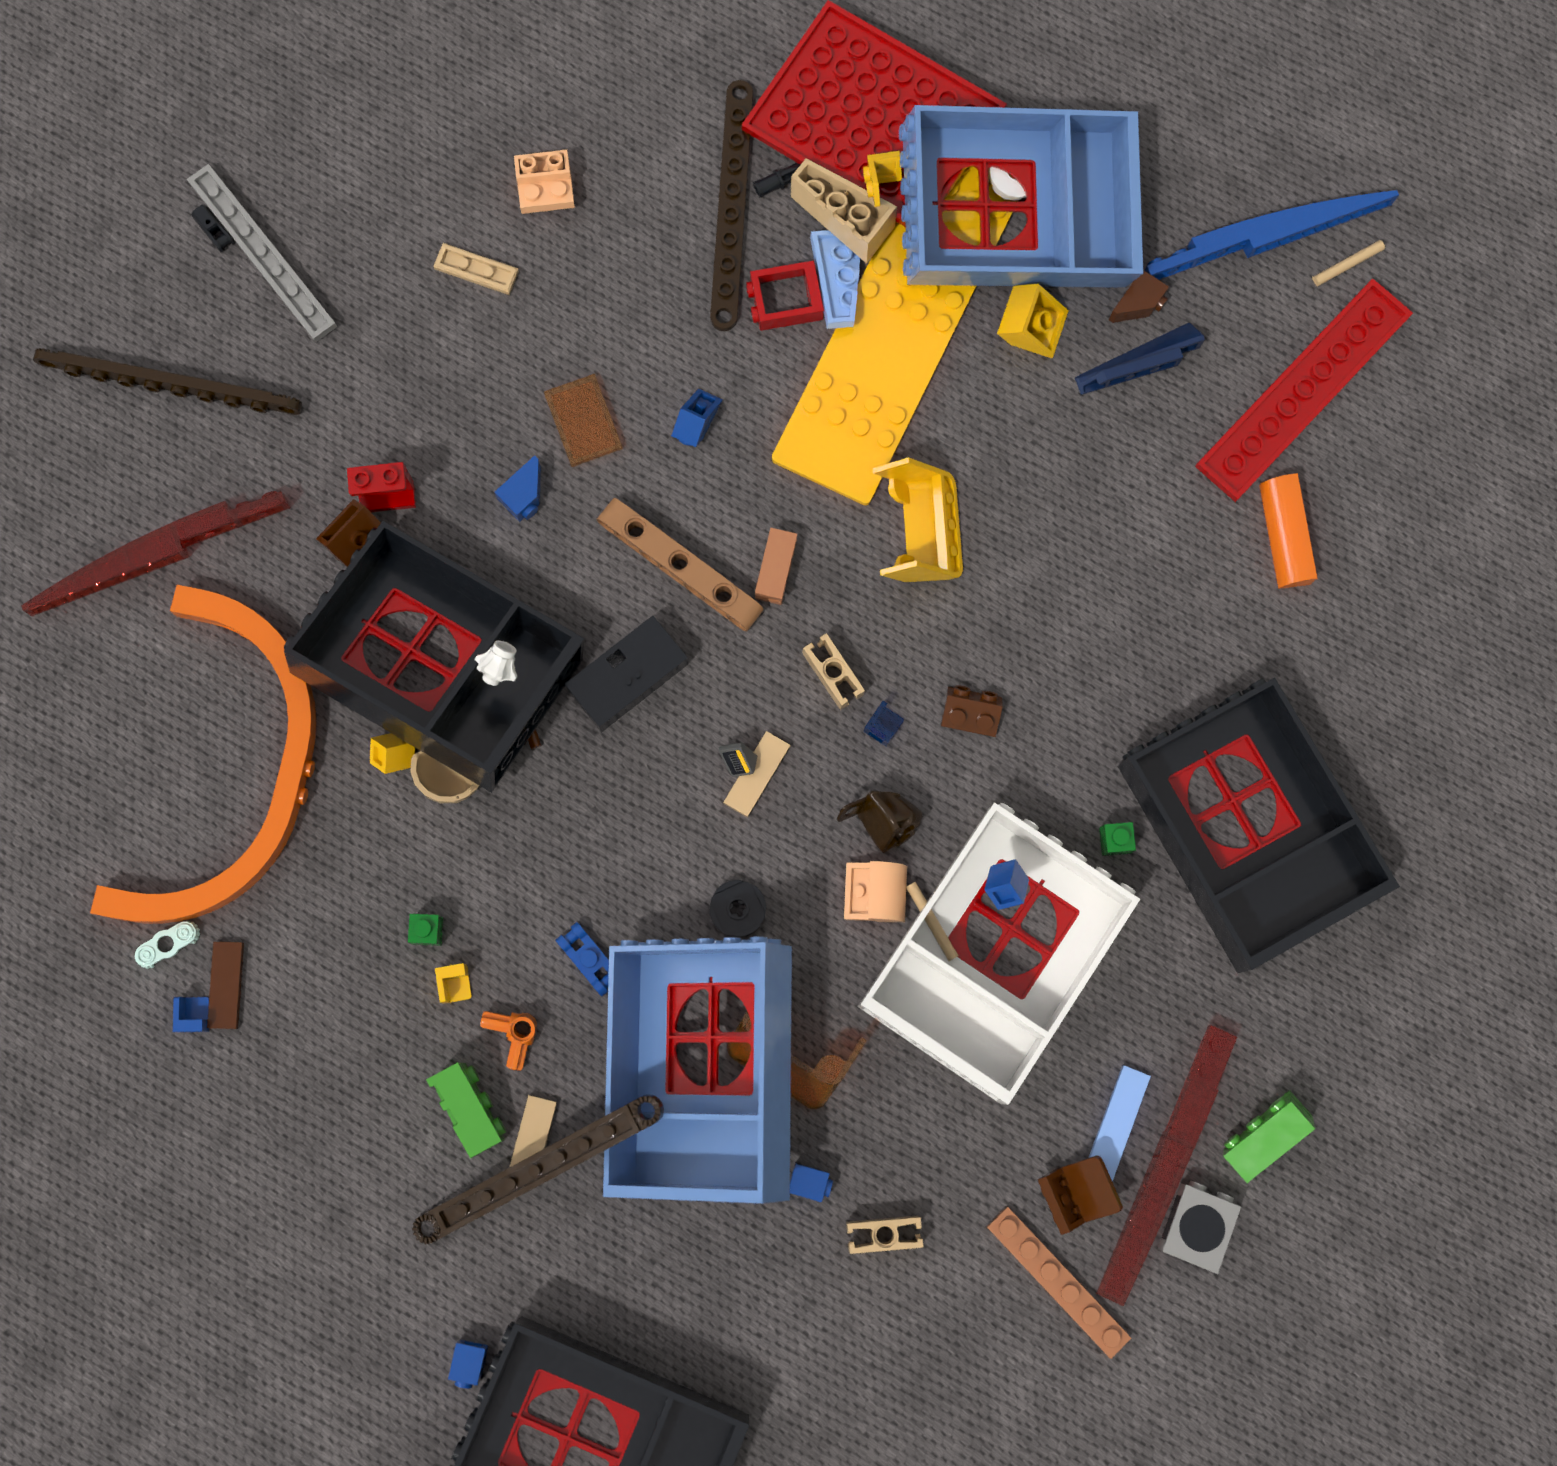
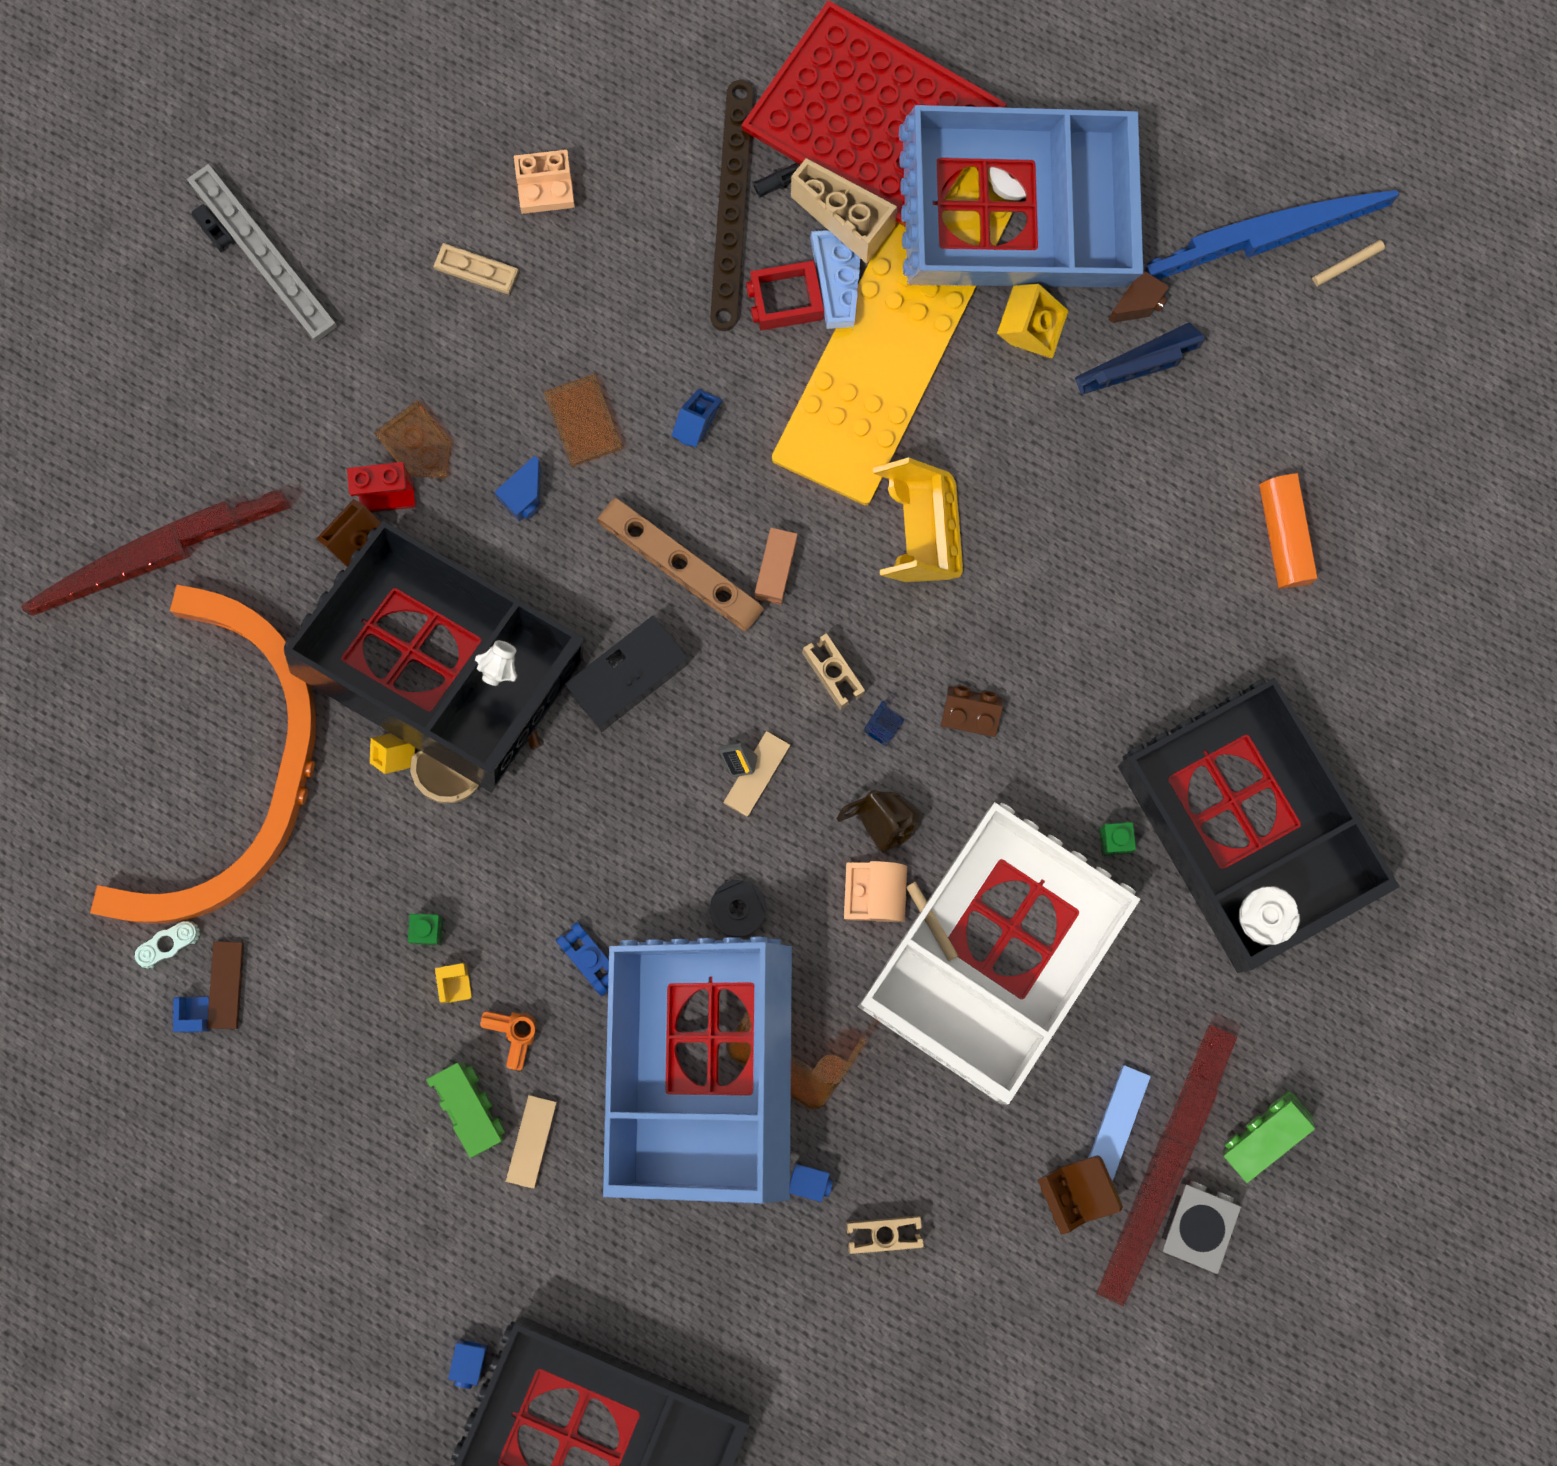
dark brown plate [33,348,302,415] -> none
dark brown plate [412,1094,664,1244] -> none
yellow bracket [863,151,902,207] -> none
blue panel [984,859,1029,910] -> none
nougat plate [986,1206,1131,1359] -> none
red plate [1195,278,1413,503] -> none
none -> clear orange tile [374,401,451,479]
none -> white tile [1239,887,1299,945]

